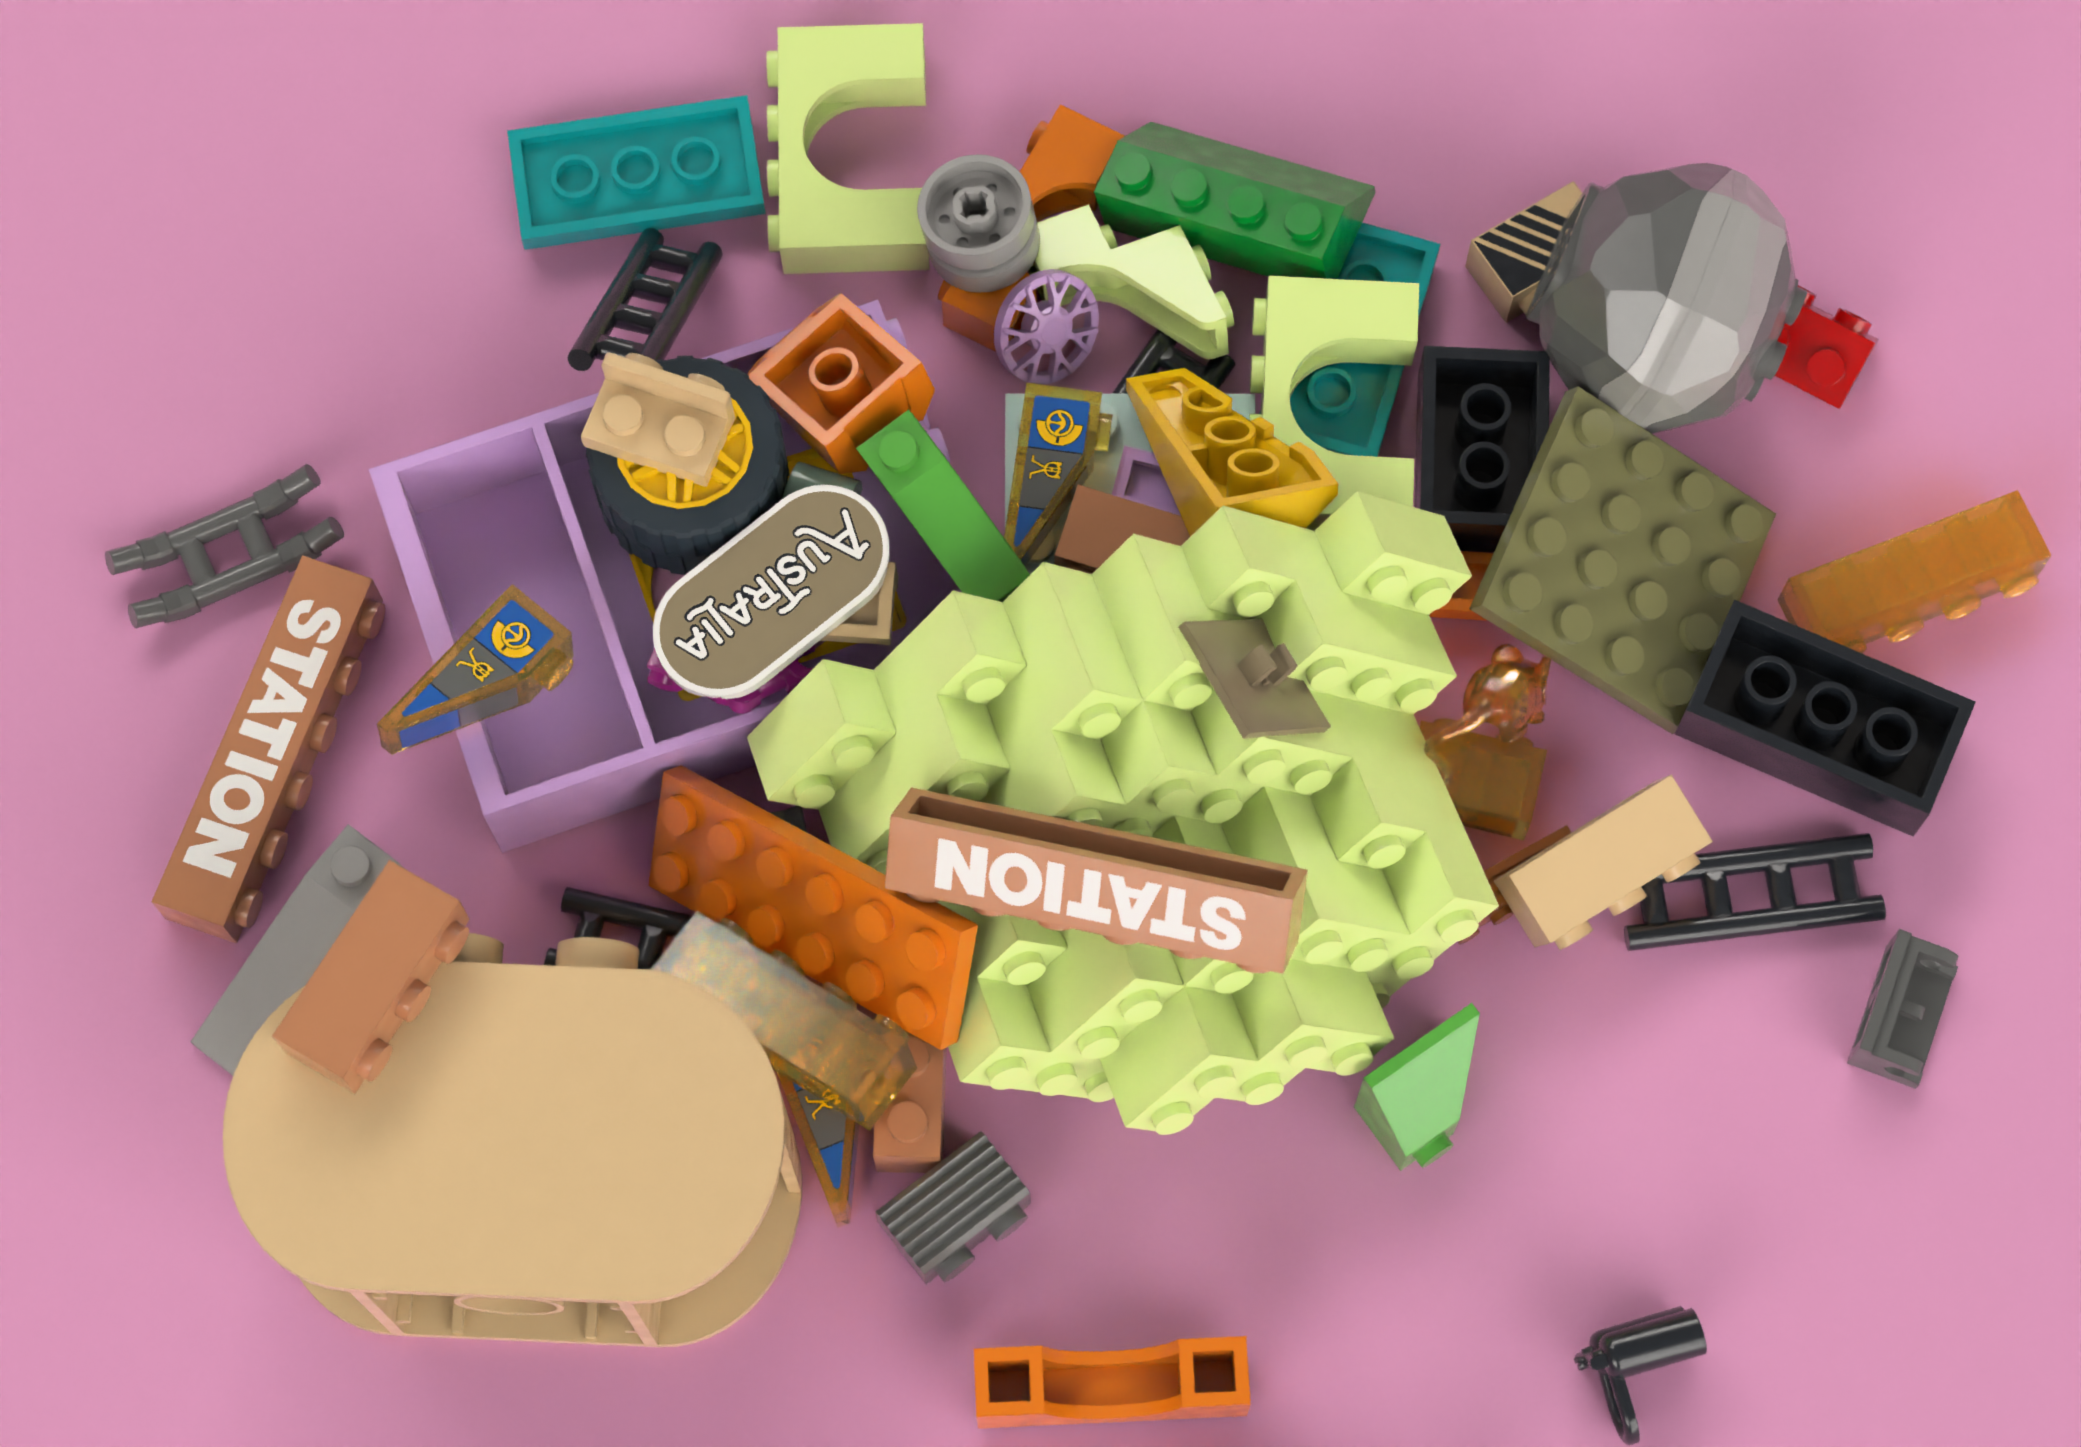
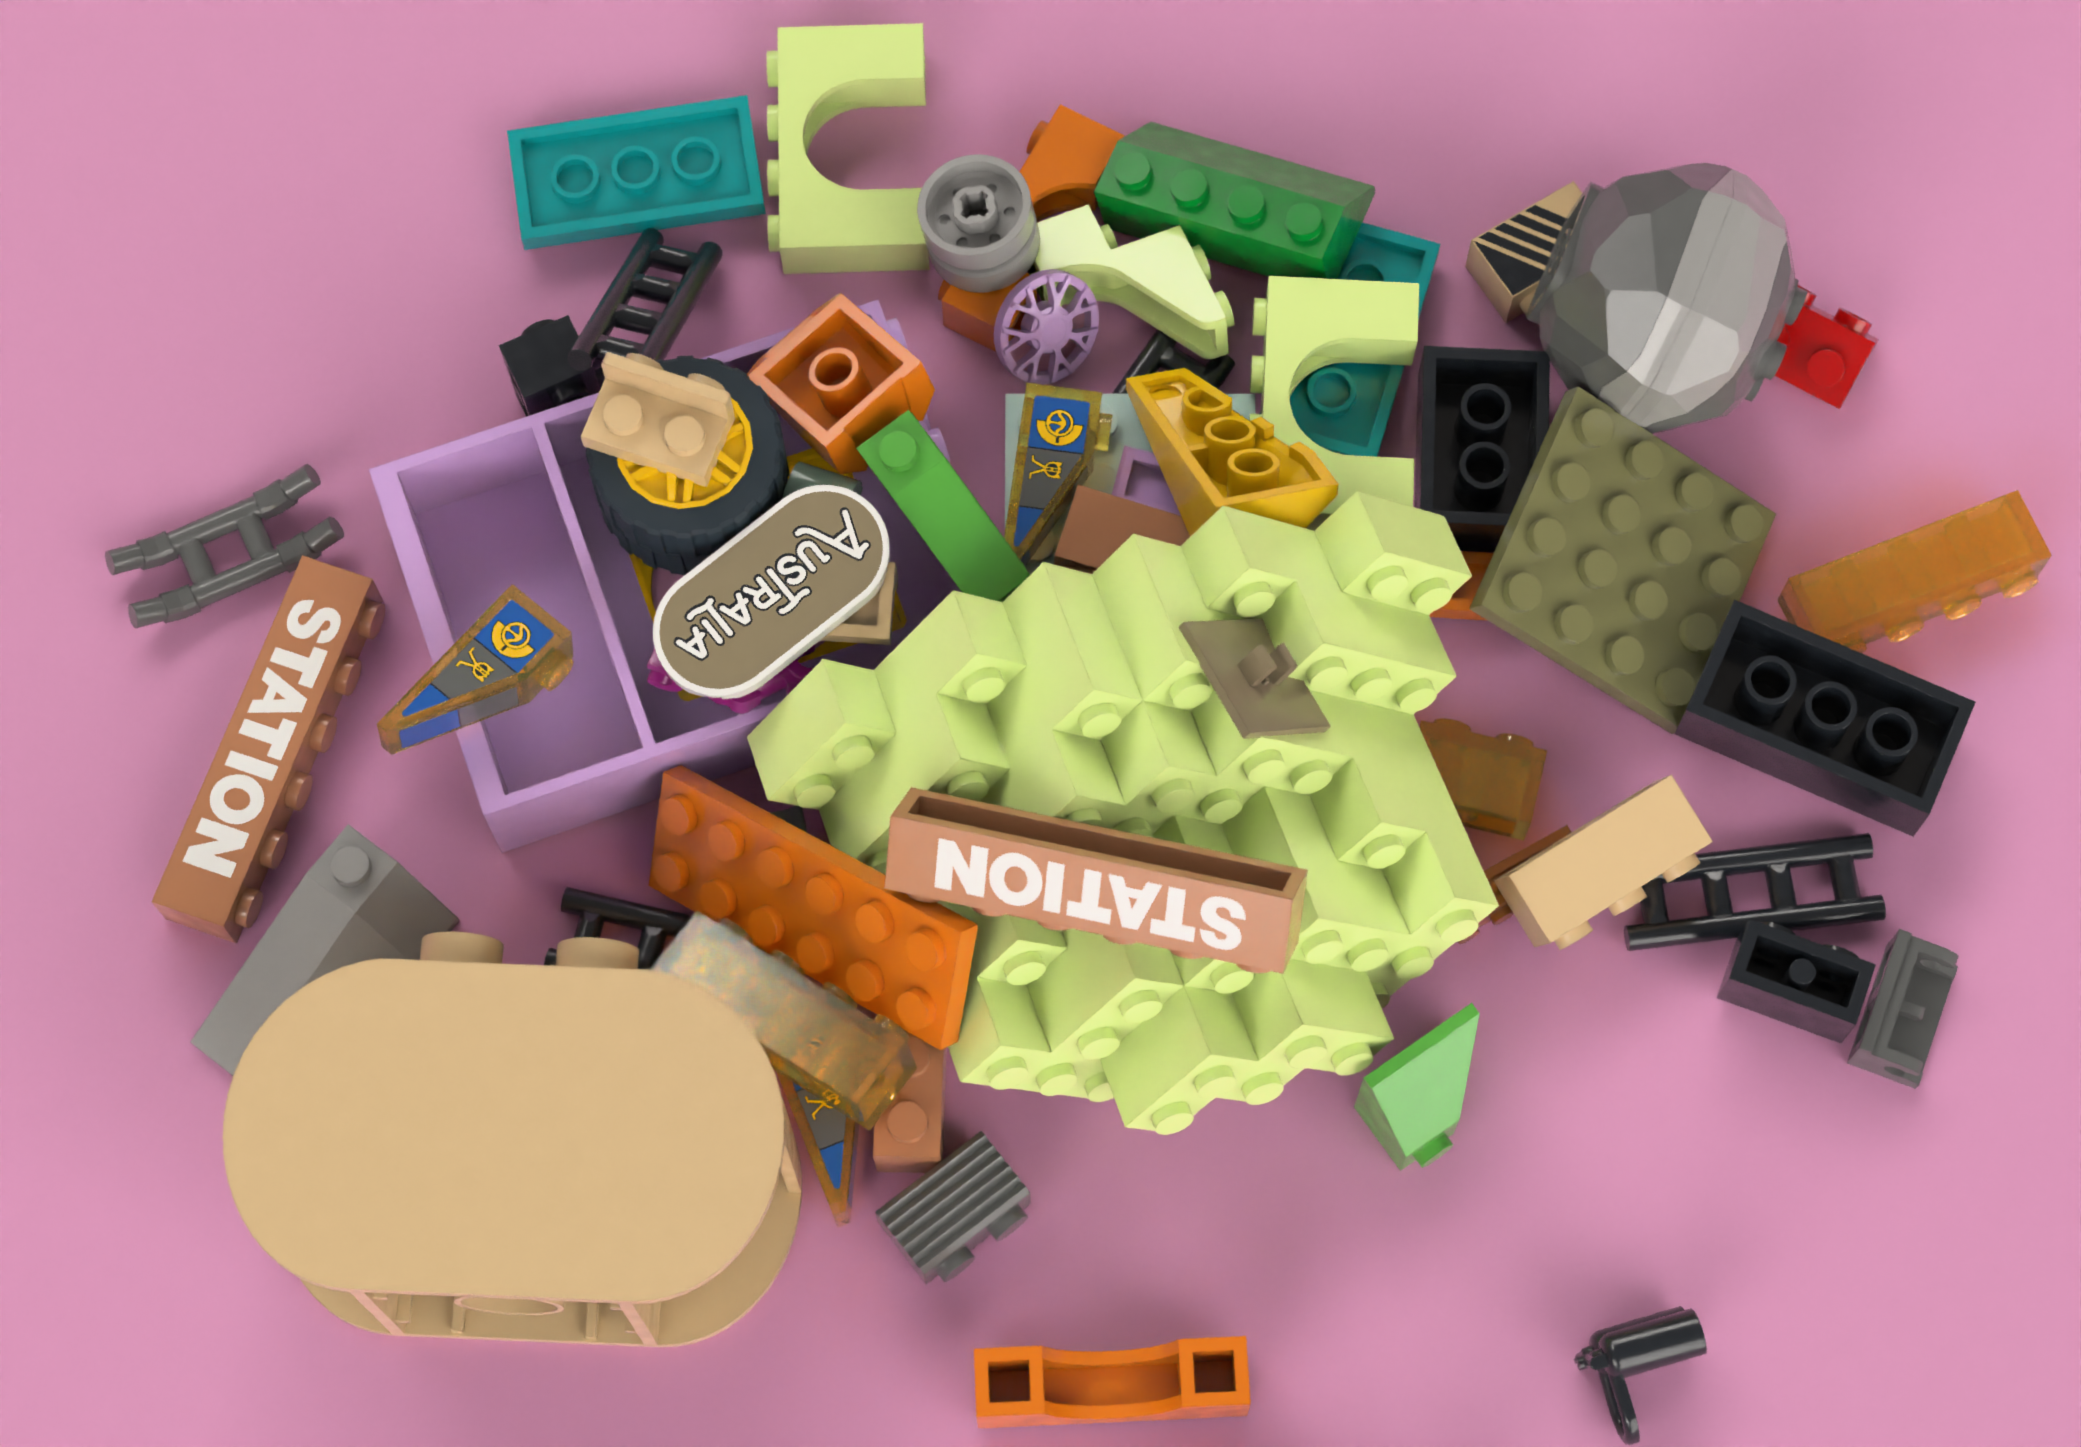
nougat brick [272,860,470,1094] -> none
clear orange animal [1424,643,1552,784] -> none
none -> black brick [499,315,605,417]
none -> black brick [1716,918,1876,1043]

